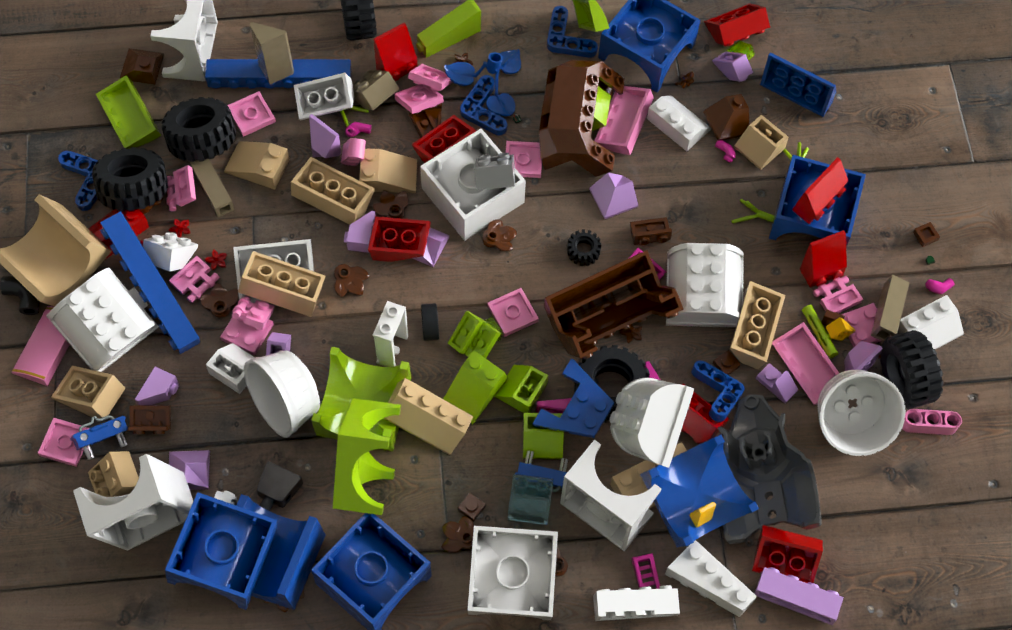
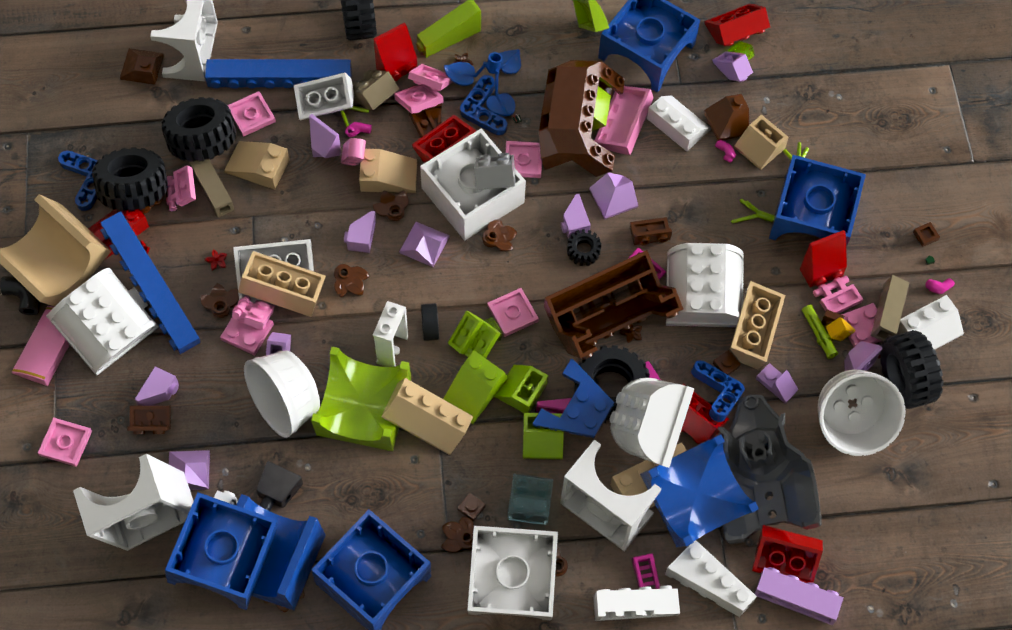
tan slope [51,365,125,418] -> none
blue piece [70,415,127,460] -> none
tan slope [88,451,139,497] -> none
lime slope [96,75,162,149] -> none
white slope [143,233,198,271] -> none
red plant [168,219,191,237] -> none
bright pink plate [169,256,220,303] -> none
white slope [206,343,255,394] -> none
dark tan slope [250,22,294,85] -> none
tan slope [291,157,375,225] -> none
lime piece [333,398,401,515] -> none
red slope [368,216,431,262] -> none
blue piece [515,450,568,493] -> none
blue beam [547,6,598,58] -> none
reddish brown plant [675,71,694,89] -> none
yellow slope [689,502,716,528] -> none
blue slope [760,52,836,117] -> none
bright pink slope [772,322,839,406] -> none
slope [792,157,848,225] -> none
bright pink beam [902,409,962,435] -> none
none -> lavender slope [561,194,591,239]

